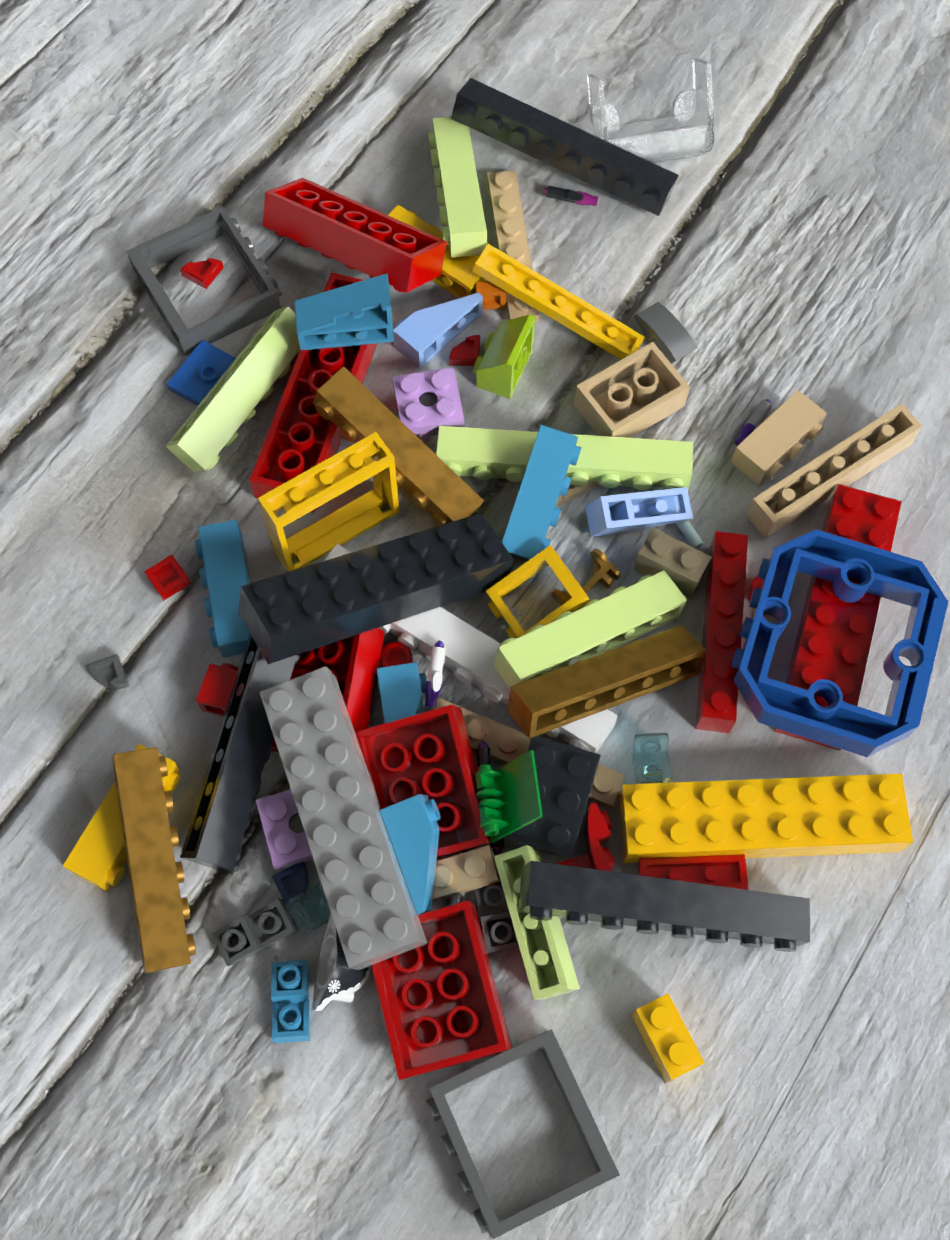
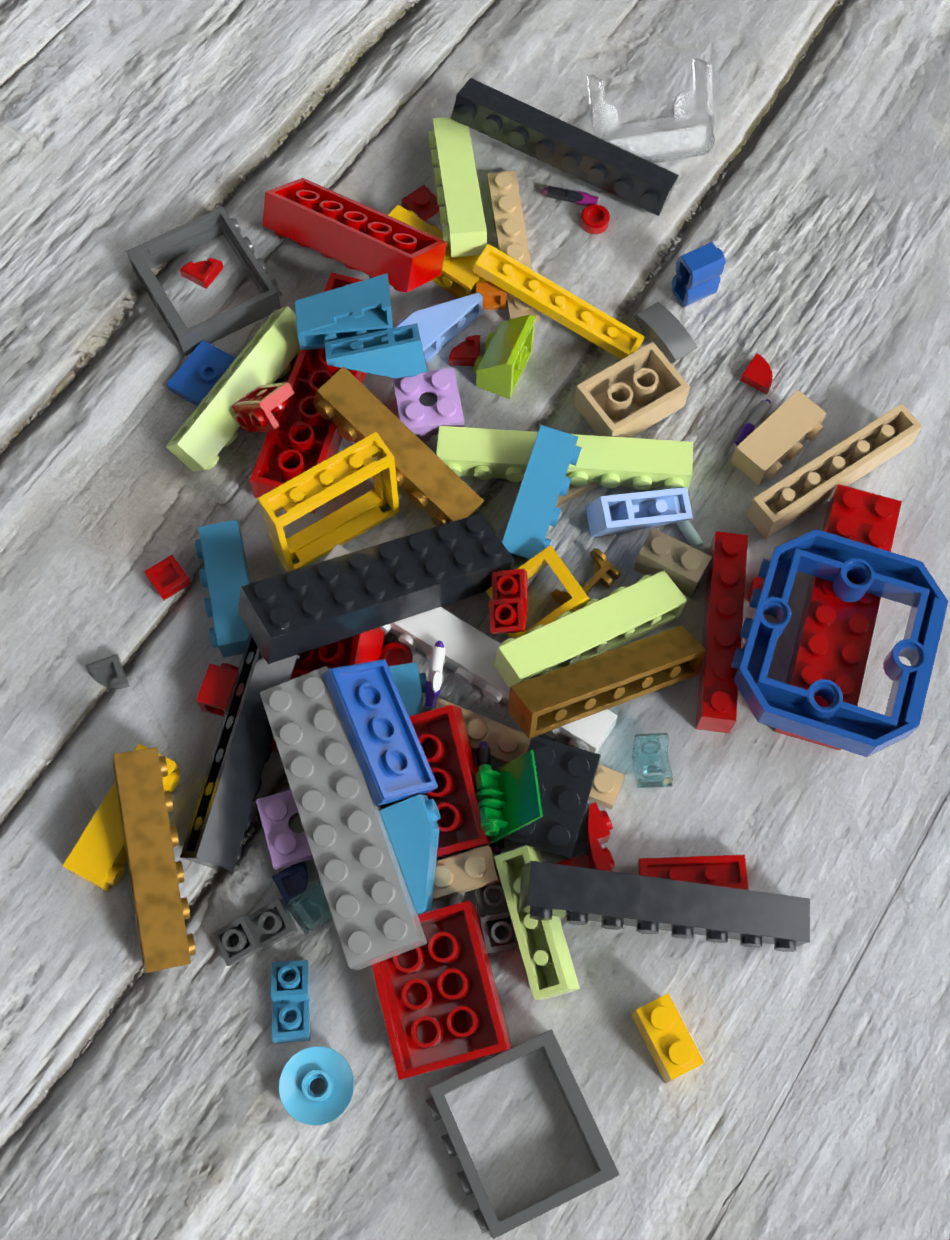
white hat [312,914,371,1011] -> none
yellow brick [618,773,913,863] -> none
none -> red bracket [231,382,295,432]
none -> medium azure dish [279,1046,354,1126]
none -> blue tile [323,659,438,806]
none -> dark azure slope [325,323,427,378]
none -> red plate [401,185,442,221]
none -> red slope [489,569,528,635]
none -> red tile [580,204,610,234]
none -> blue brick [672,242,726,308]
none -> red tile [740,353,773,395]

